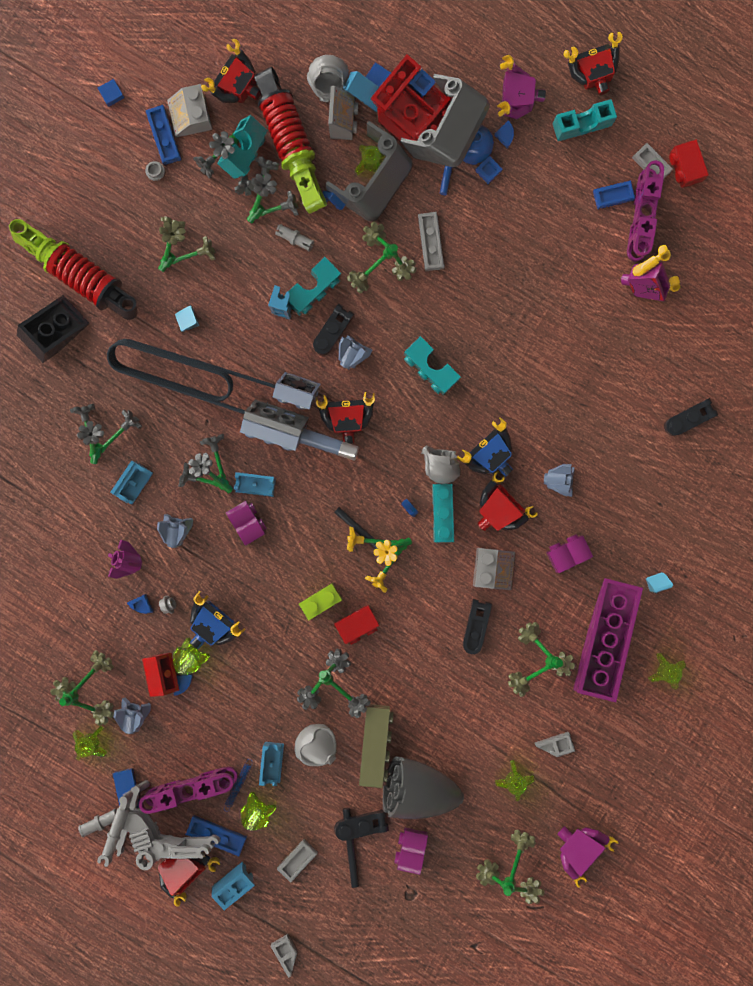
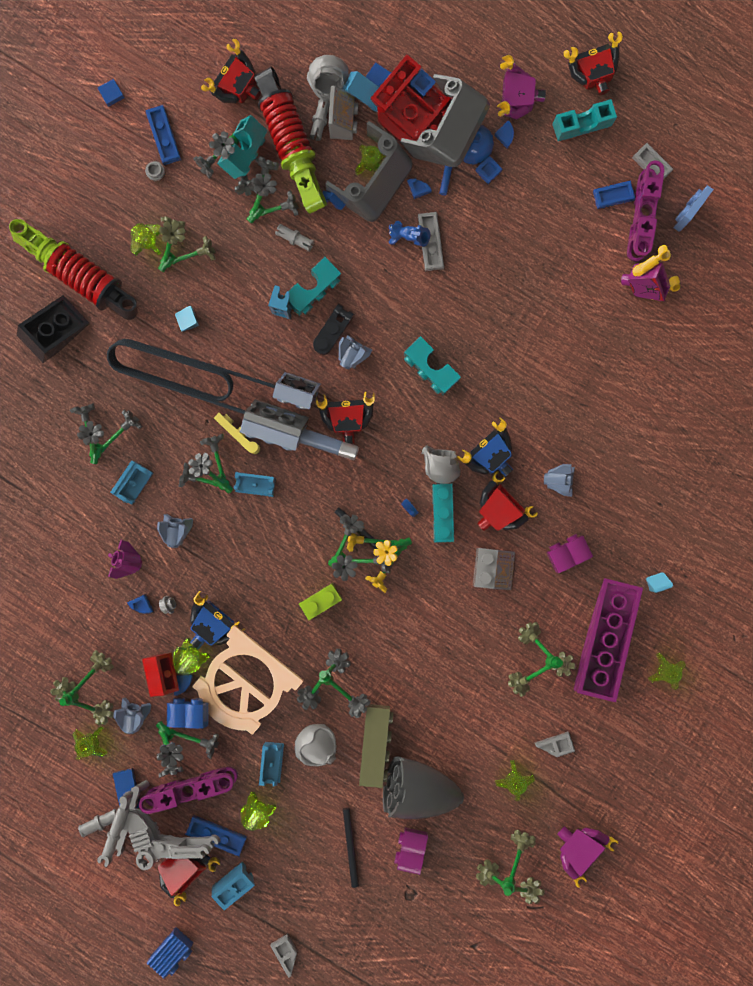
light grey slope [167,84,212,138] -> none
blue piece [224,759,252,812] -> none
magenta brick [226,501,267,546] -> none
light grey tile [277,839,318,882] -> none
red brick [334,604,379,645] -> none
black plate [334,810,389,841] -> none
olive plant [347,222,417,293] -> none
black plate [463,599,492,654] -> none
black plate [664,398,719,436] -> none
red brick [669,139,709,188] -> none
none -> clear neon green brick [131,223,161,256]
none -> blue brick [147,927,193,979]
none -> dark grey plant [156,721,219,778]
none -> blue brick [167,698,209,729]
none -> light nougat window [192,625,304,735]
none -> light yellow plate [214,413,260,454]
none -> light grey pin [310,100,330,141]
none -> dark grey plant [328,514,391,581]
none -> blue animal [389,221,431,247]
none -> blue tile [407,179,432,199]
none -> medium blue plate [673,185,714,232]

